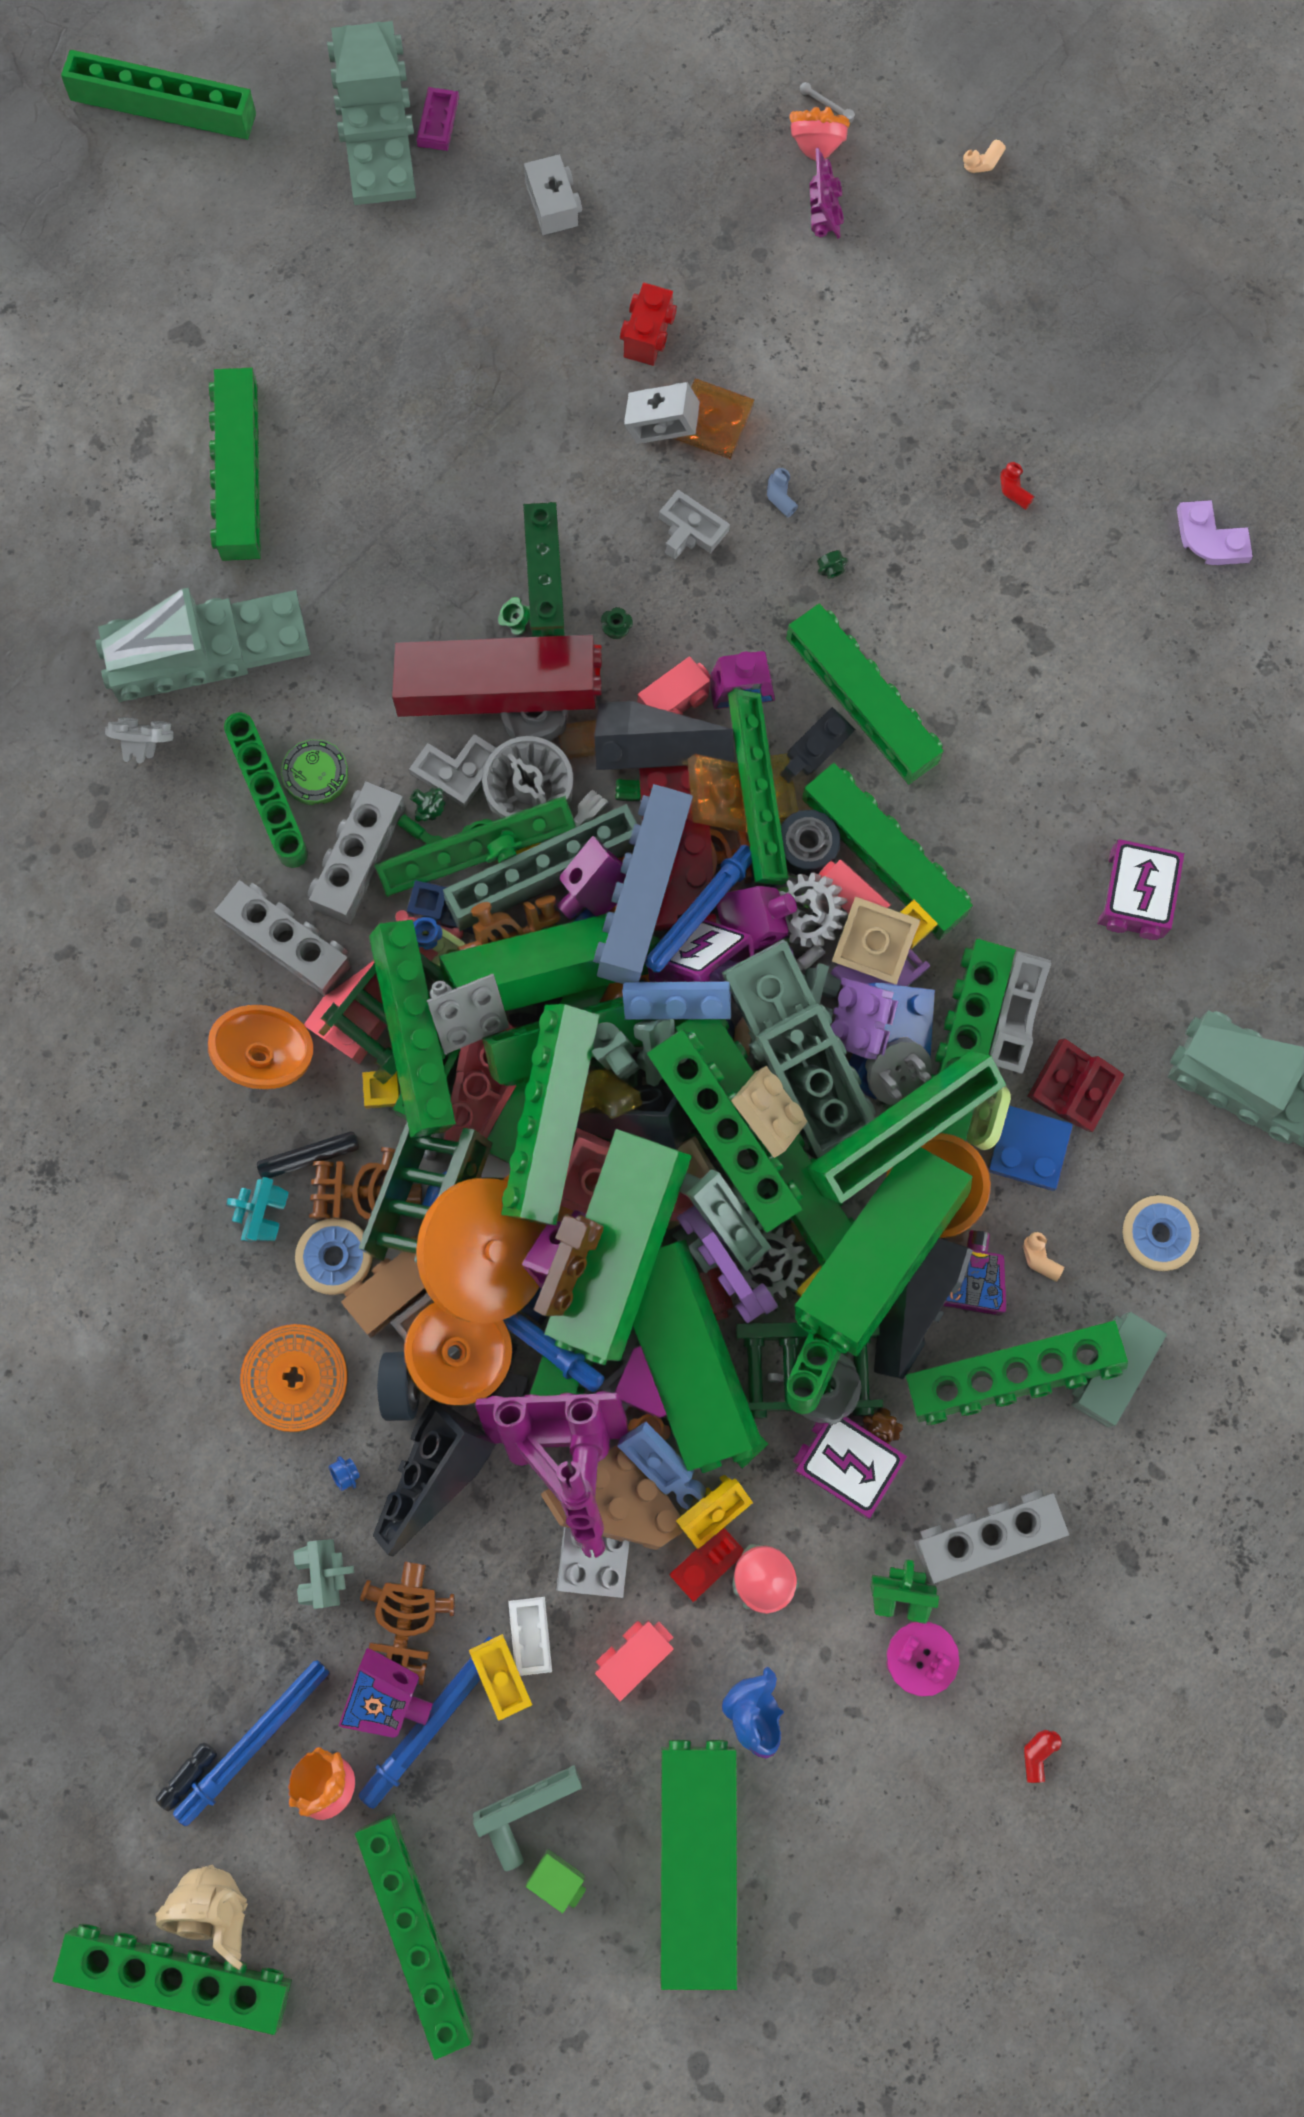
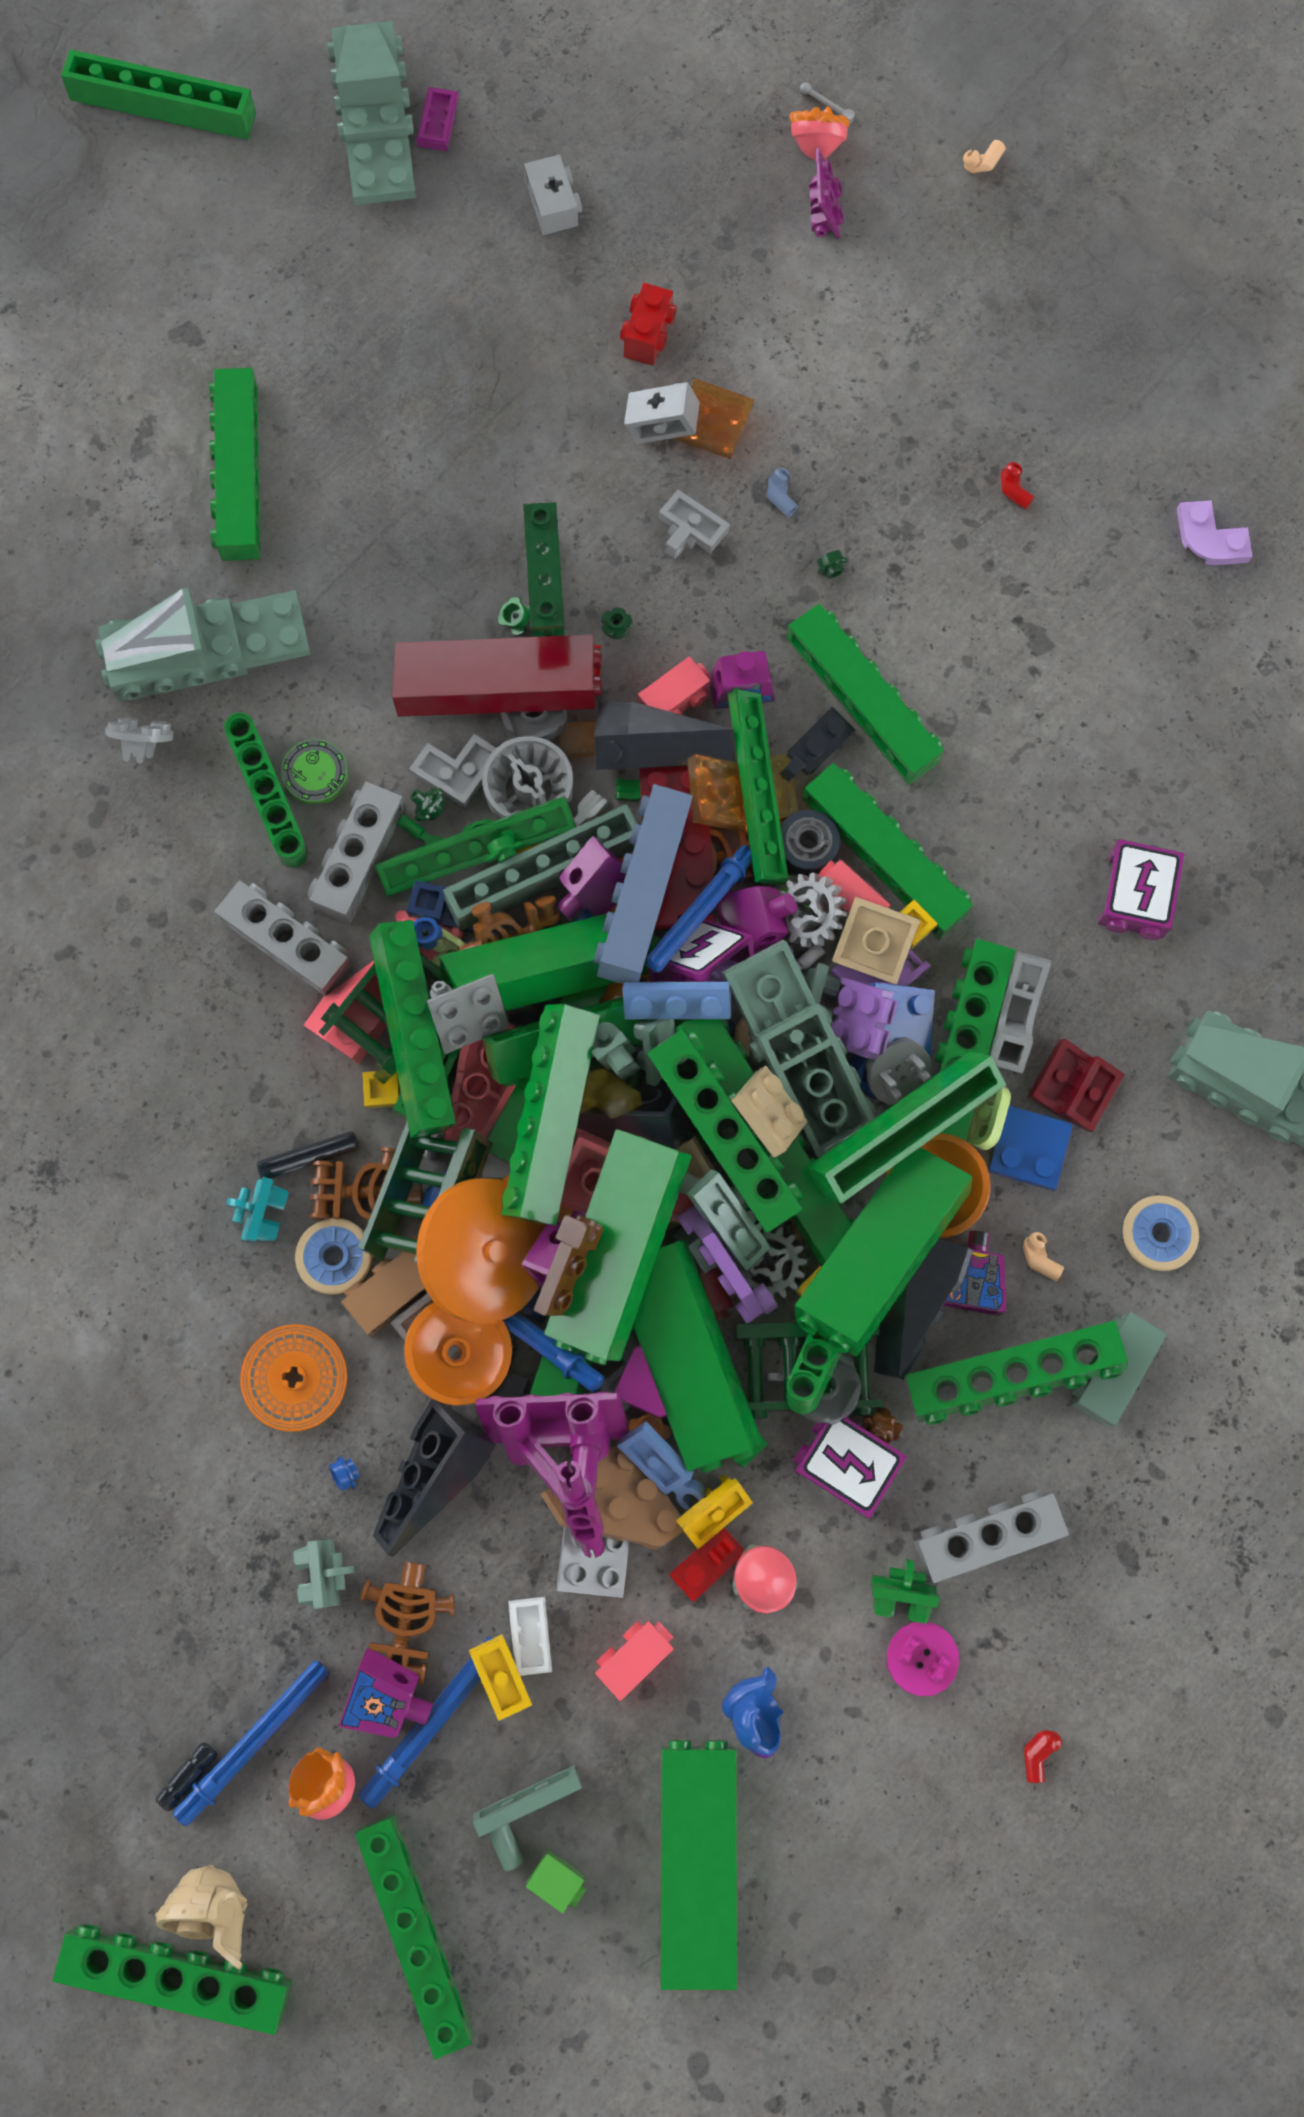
orange dish [208,1005,313,1089] -> none
black wheel [377,1352,420,1421] -> none

